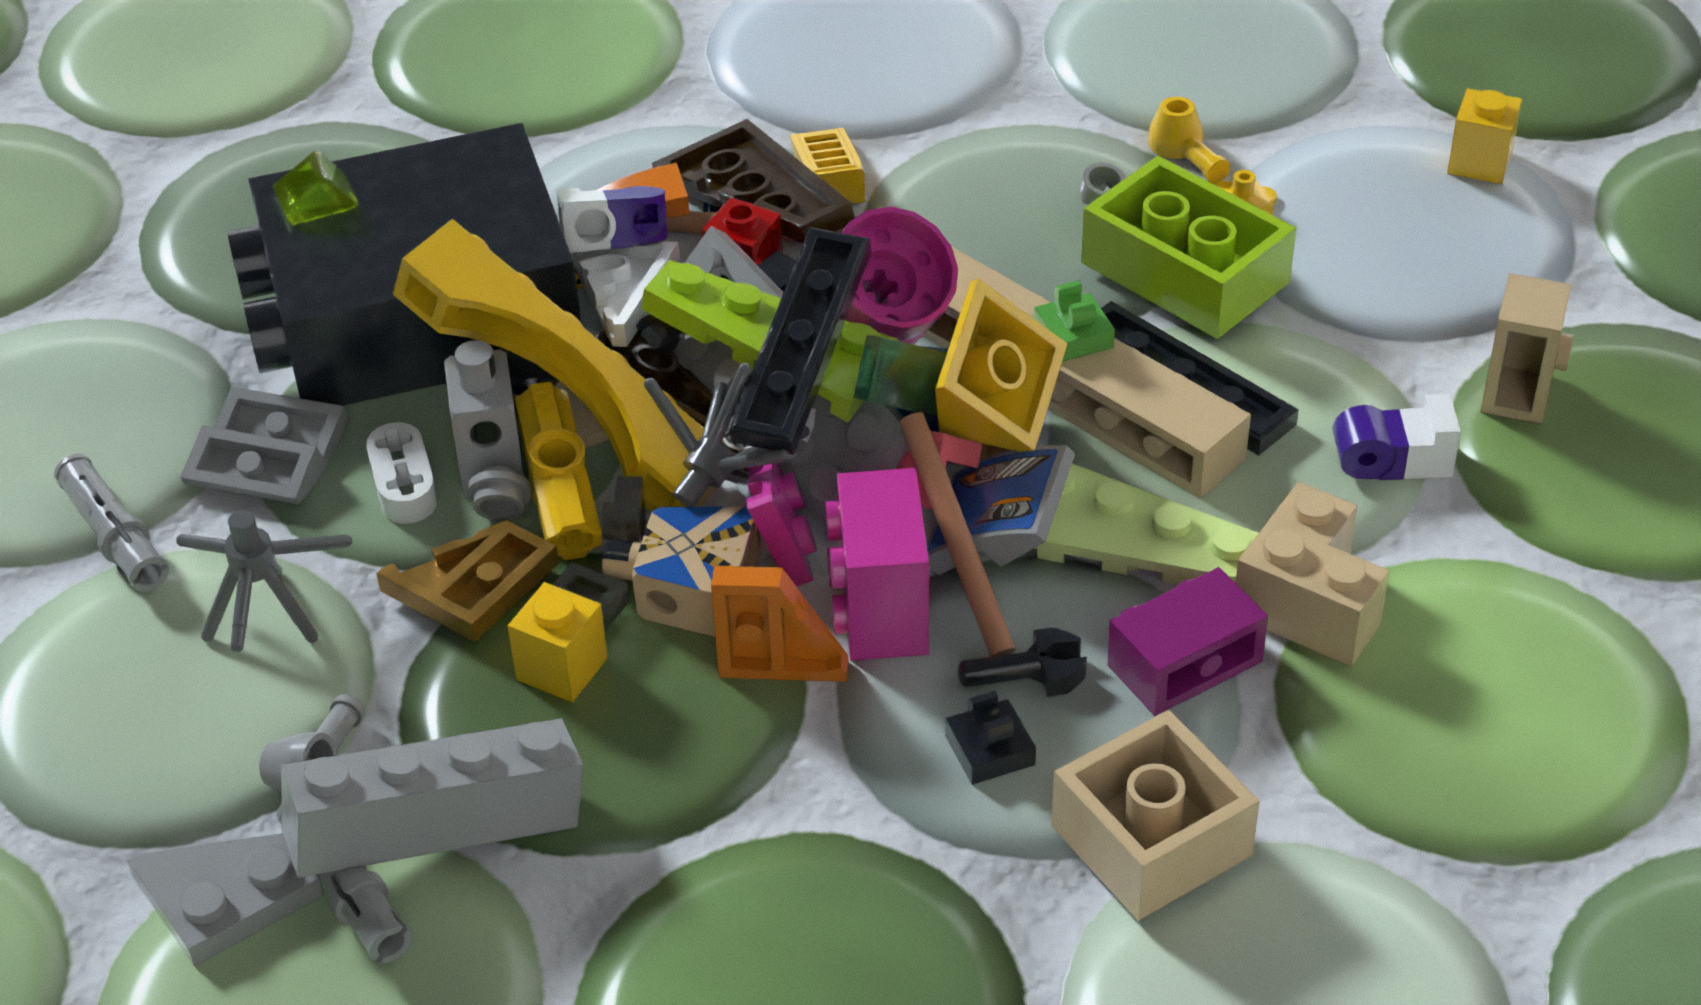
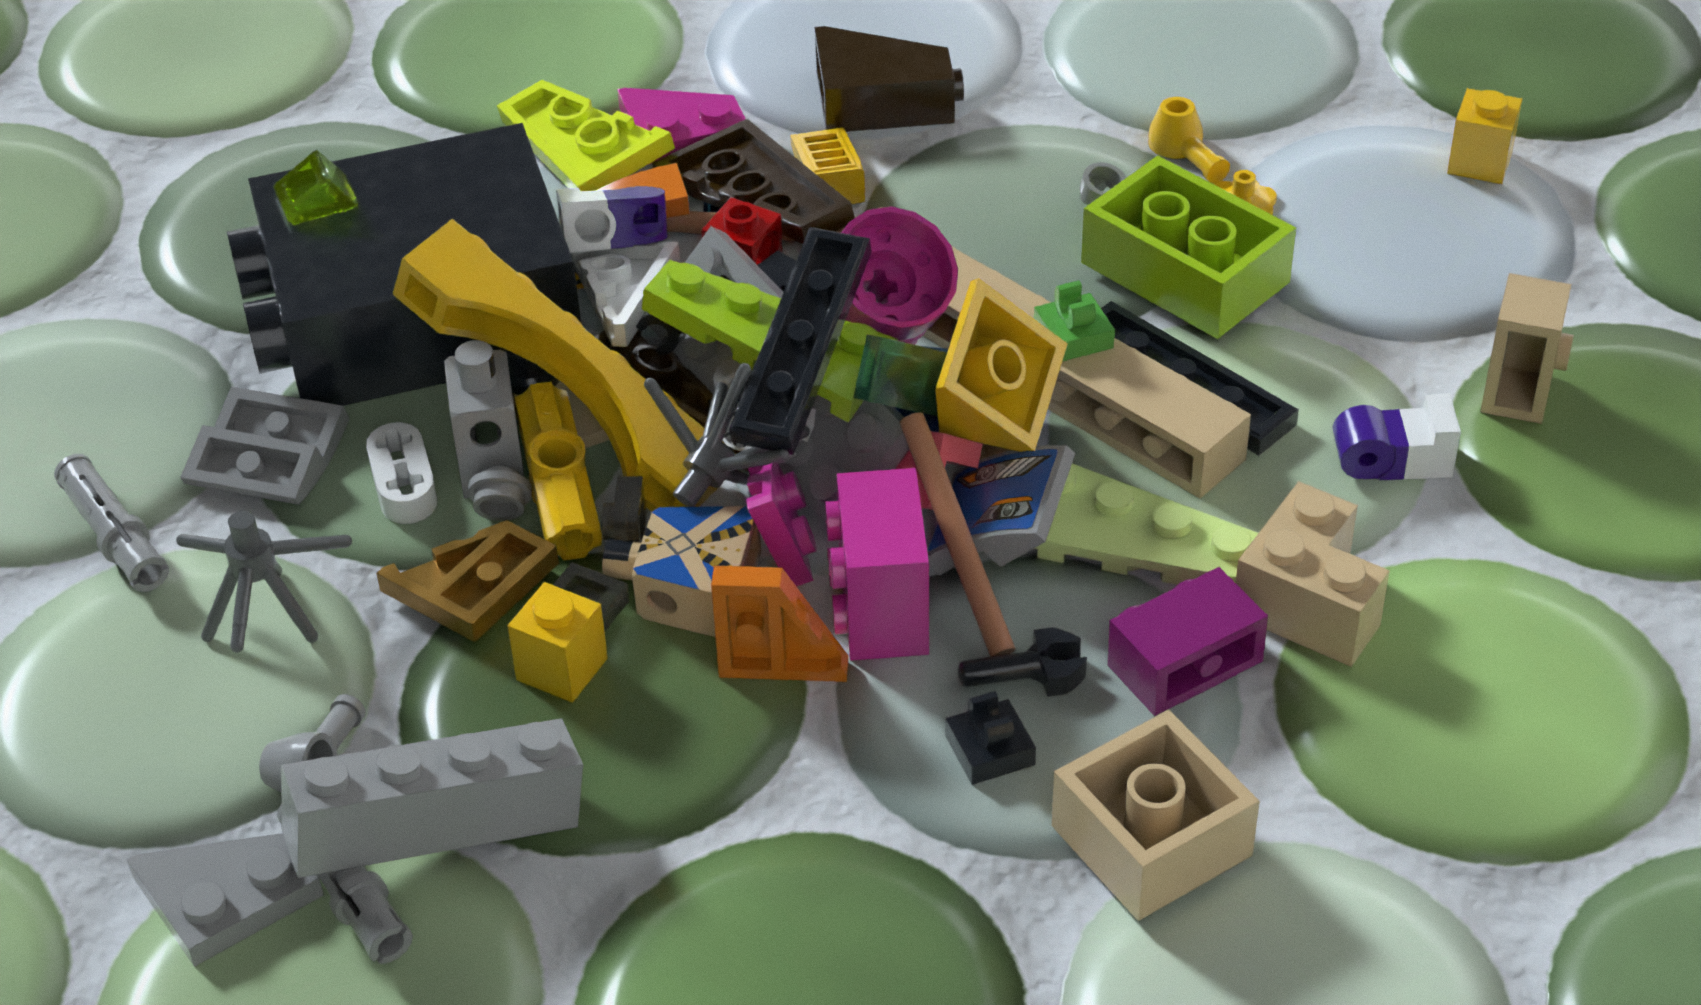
none -> neon yellow wing [497,80,675,191]
none -> dark pink wing [617,88,746,165]
none -> dark brown slope [814,26,964,132]

